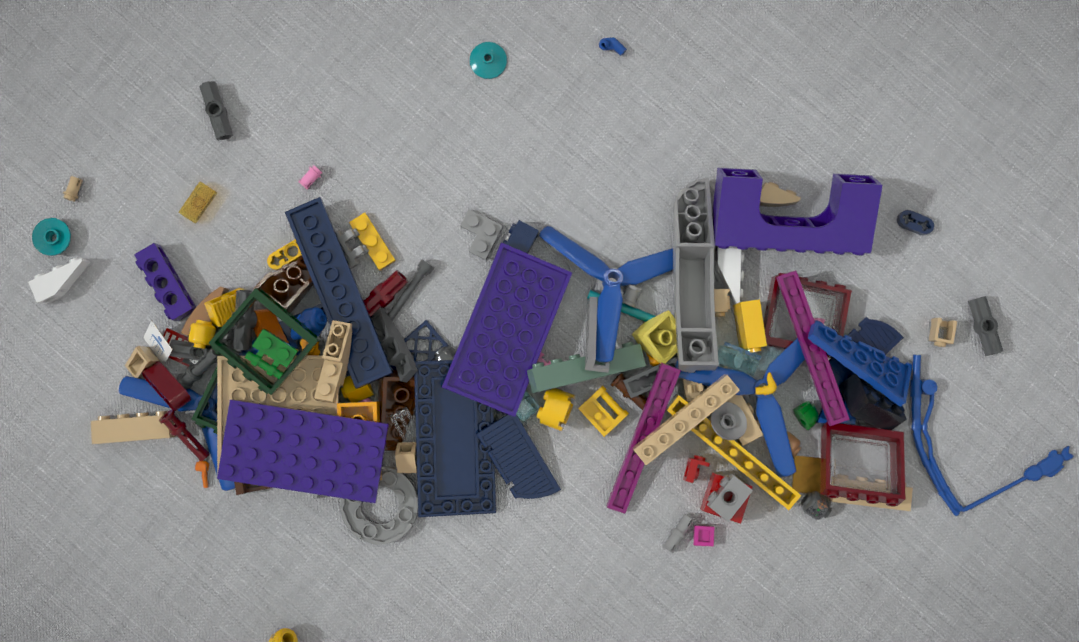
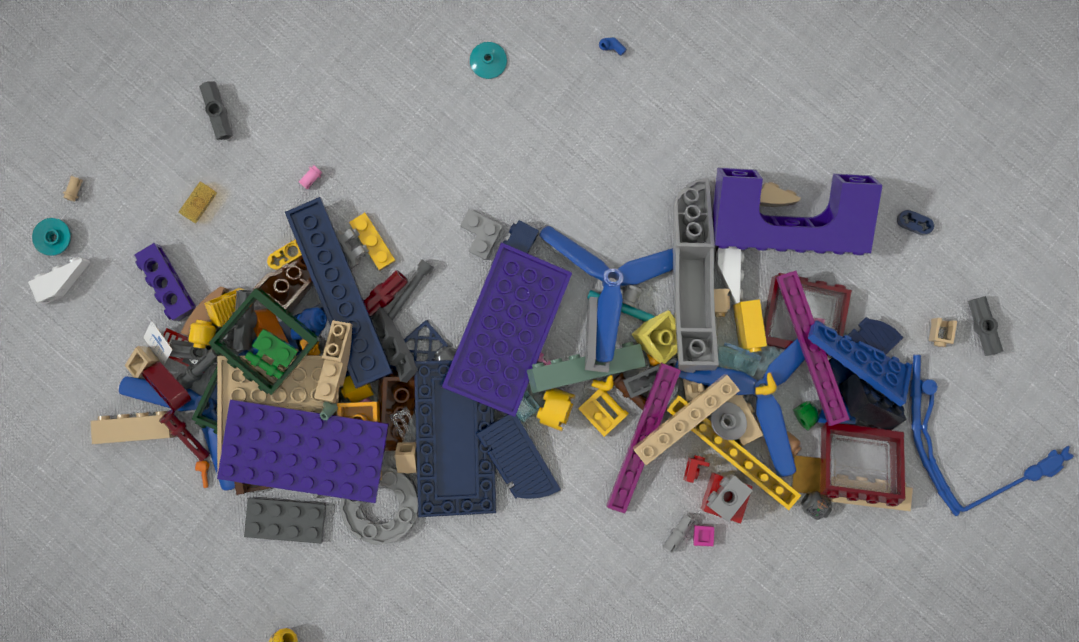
none -> dark grey plate [244,498,326,544]
none -> sand green arm [320,401,338,420]
none -> yellow animal [591,375,613,391]

